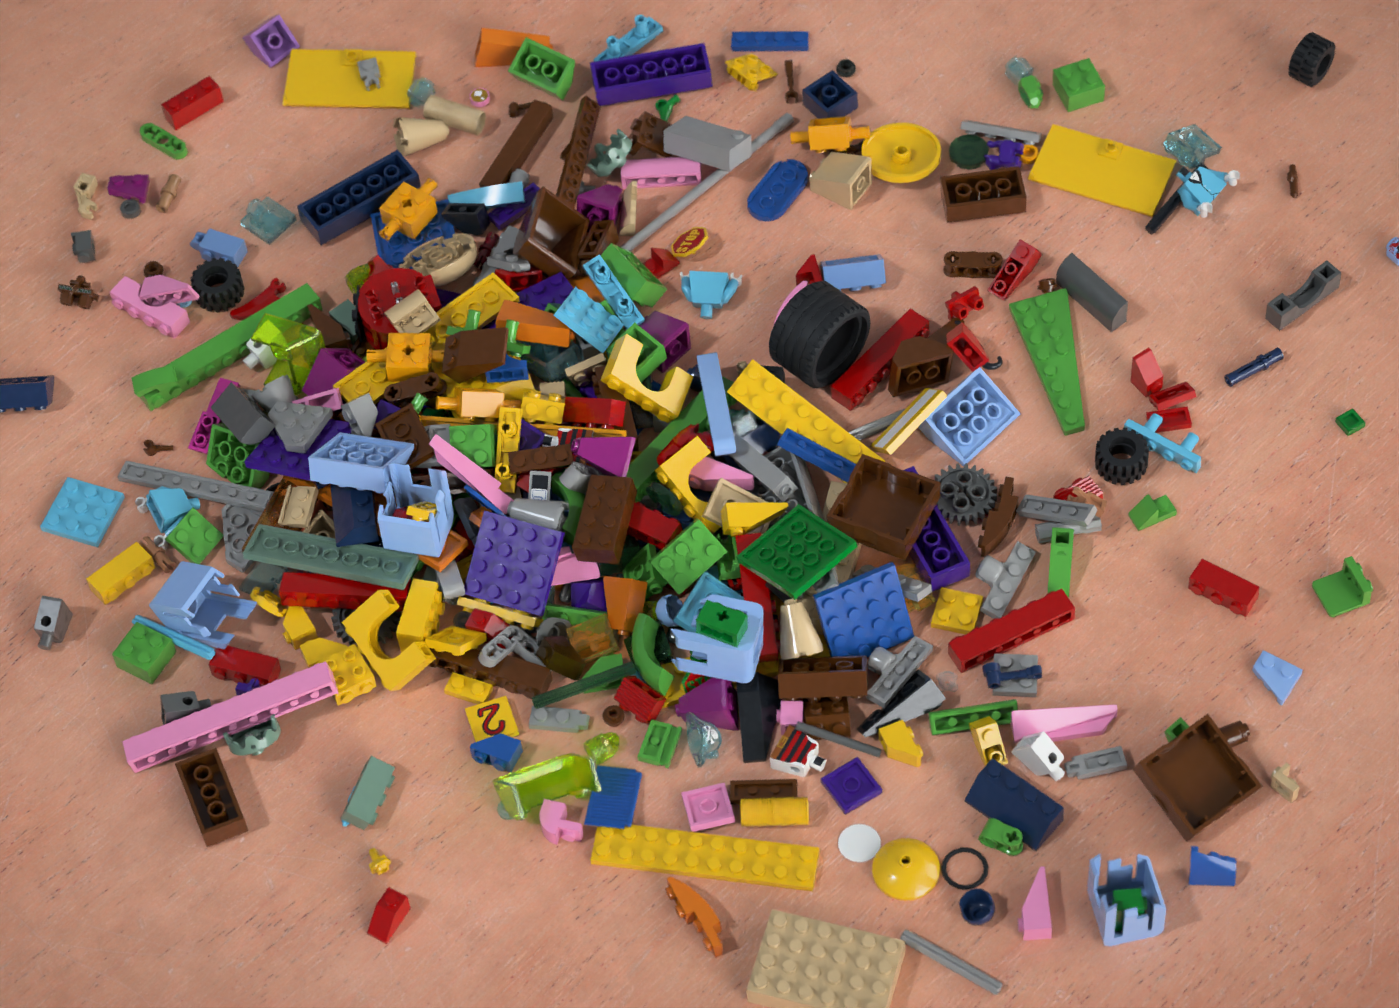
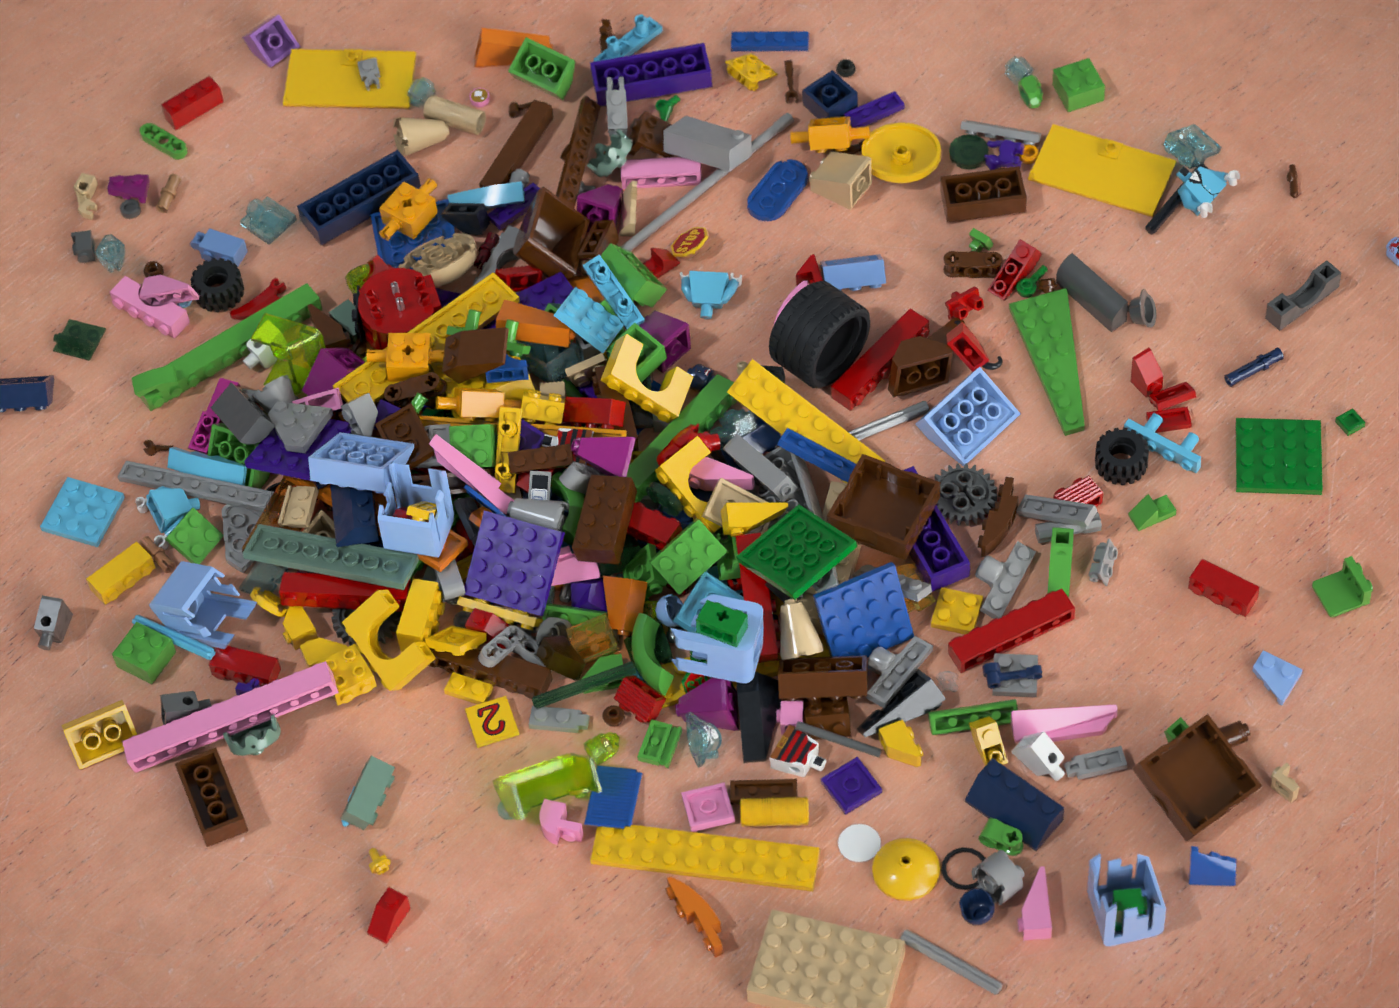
reddish brown hips [57,275,99,310] -> none
tan brick [384,289,441,333] -> none
blue slope [470,733,523,773] -> none
light grey hinge [487,252,530,272] -> none
light blue beam [696,352,736,456] -> none
yellow tile [870,388,947,455] -> none
nougat plate [1067,486,1107,518] -> none
black tyre [1288,32,1335,87] -> none
none -> clear green hinge [53,319,106,361]
none -> yellow slope [61,700,137,770]
none -> clear light blue hat [96,234,125,273]
none -> medium azure slope [167,447,247,486]
none -> reddish brown plate [599,19,615,52]
none -> light grey hinge [606,77,628,136]
none -> dark purple plate [844,91,905,128]
none -> bright green tile [969,228,994,252]
none -> light grey brick [972,850,1025,905]
none -> green plate [1016,265,1048,298]
none -> light grey hinge [1088,538,1118,586]
none -> dark grey piece [1127,289,1156,328]
none -> green plate [1235,418,1323,495]

